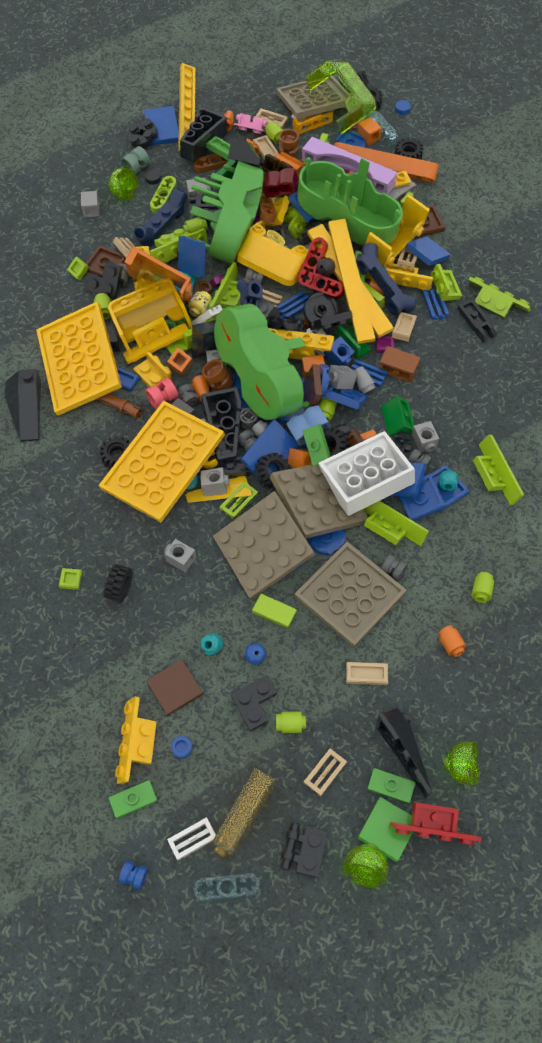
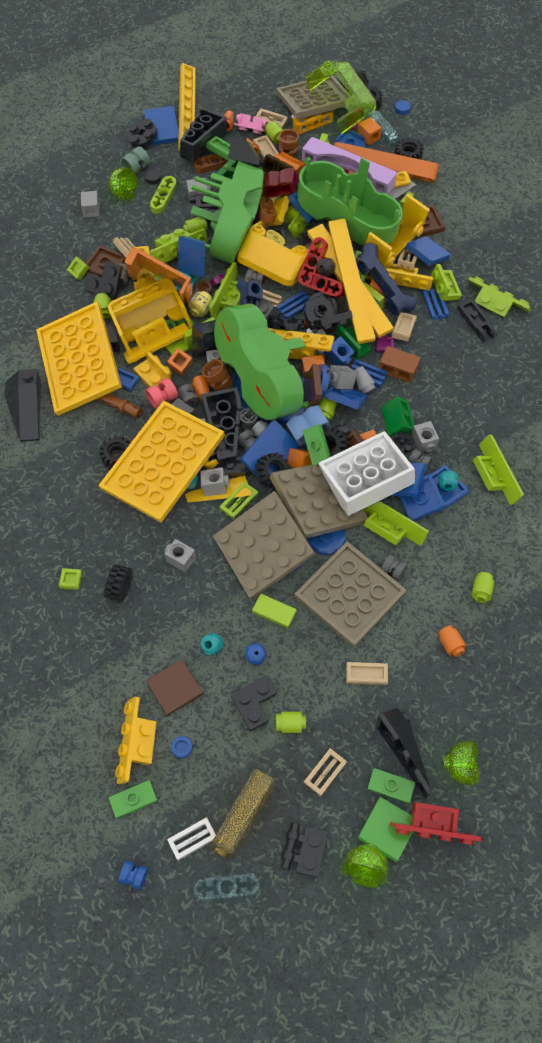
dark blue plate [133,188,187,247] -> none
white tile [191,305,222,325] -> none

